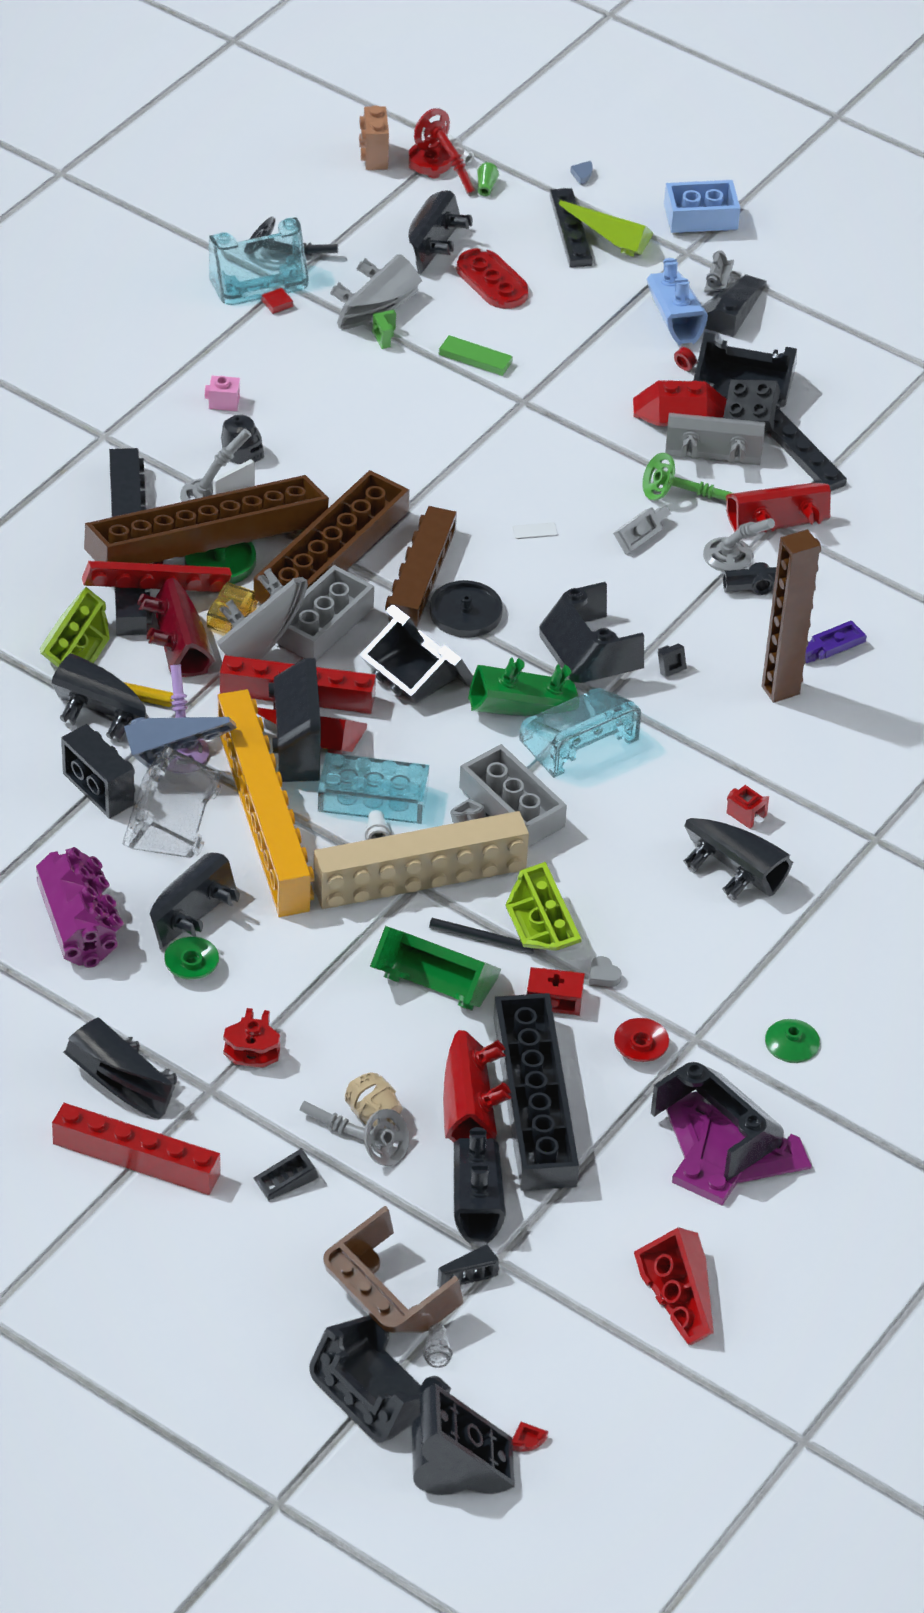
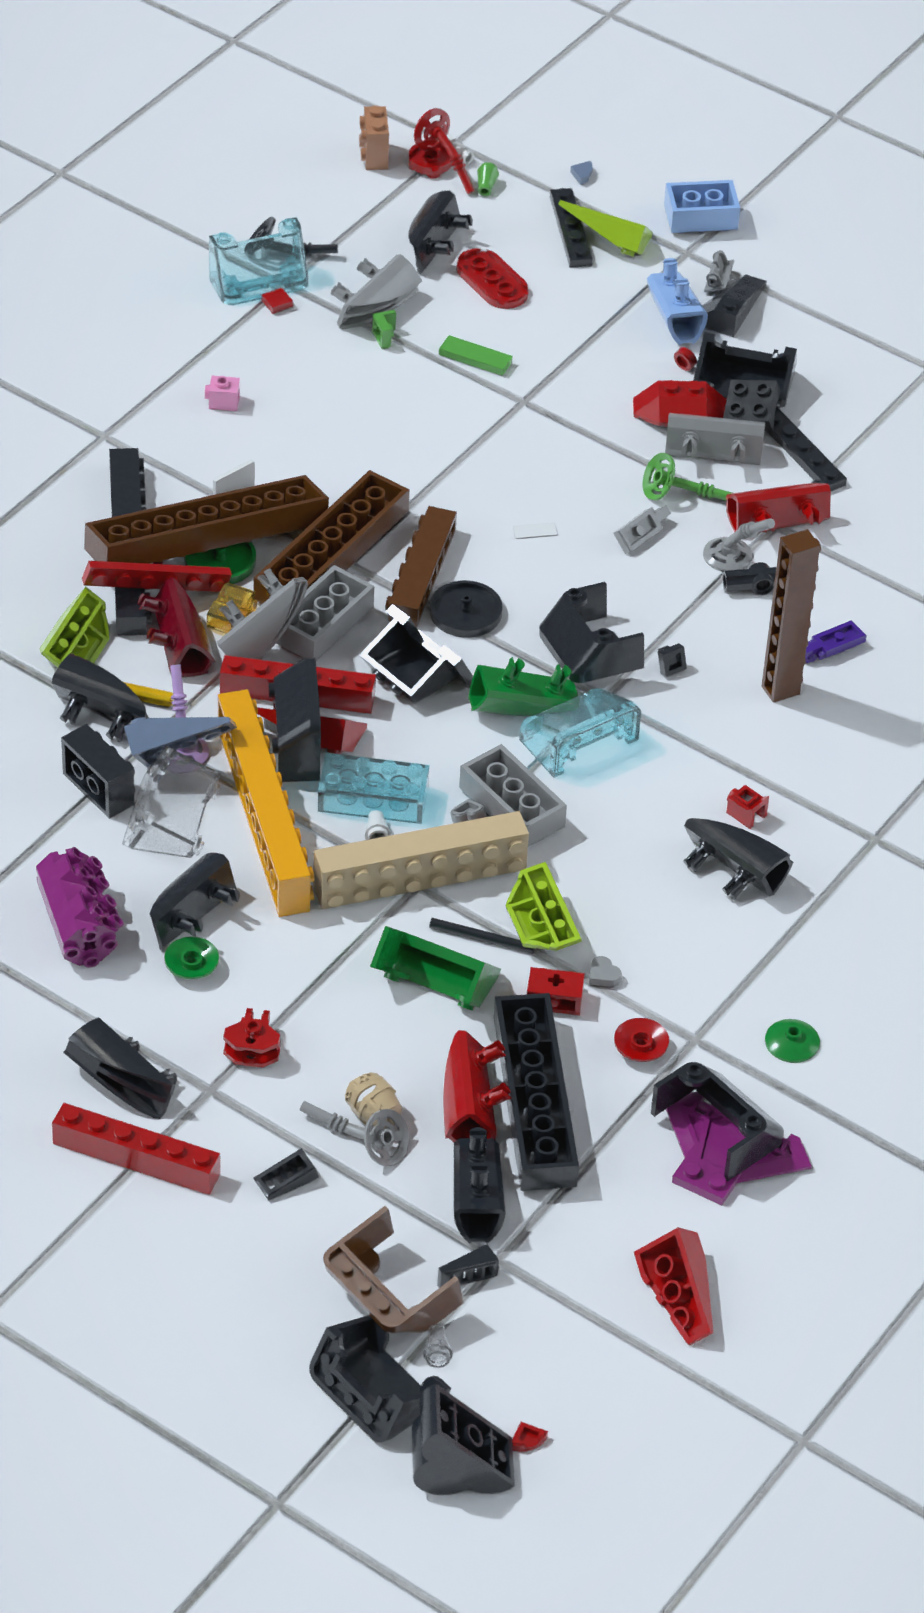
light grey dish [180,429,251,502] -> none
black helmet [221,415,264,464] -> none

